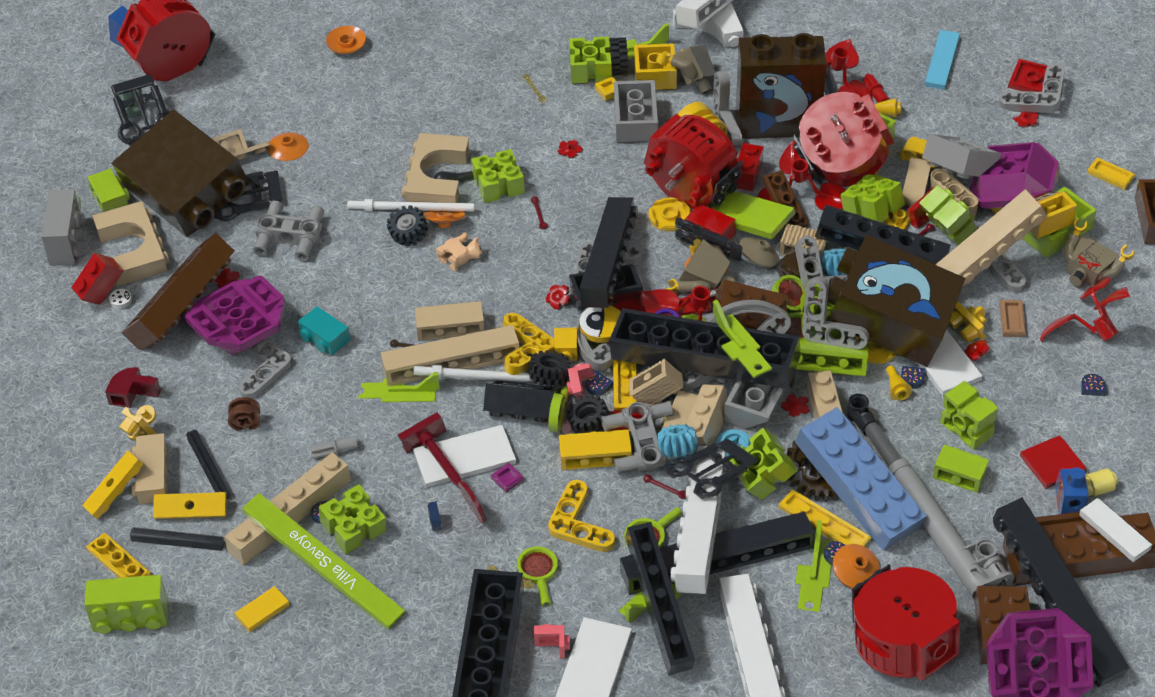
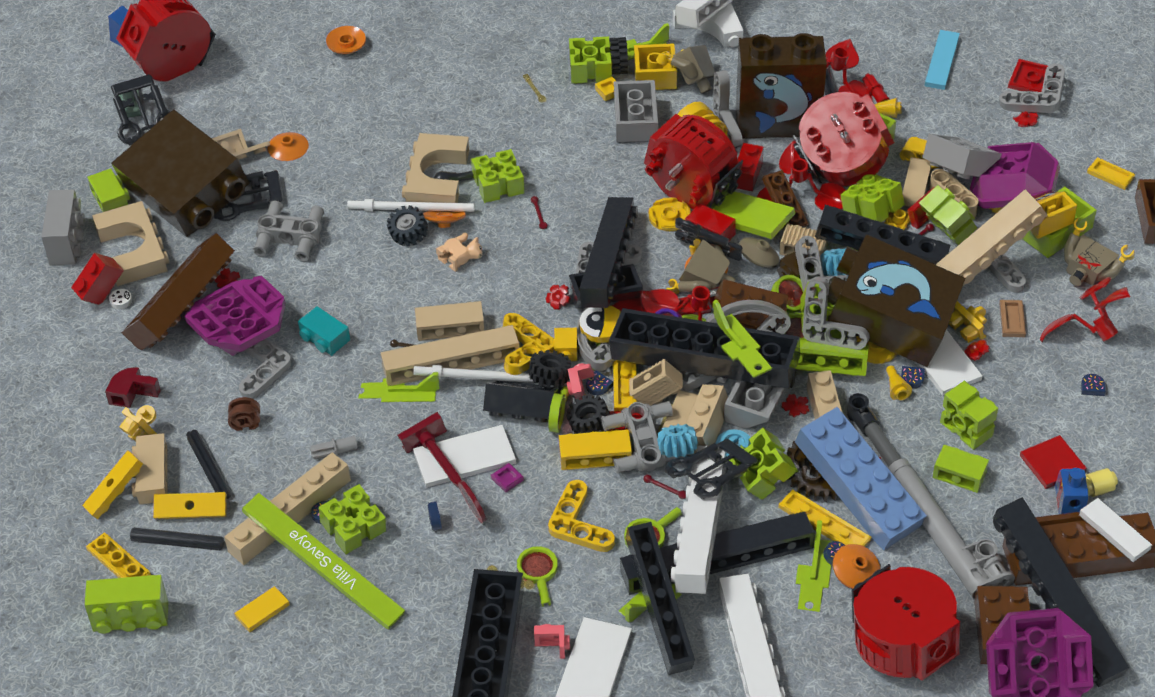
red plant [557,139,583,159] -> none

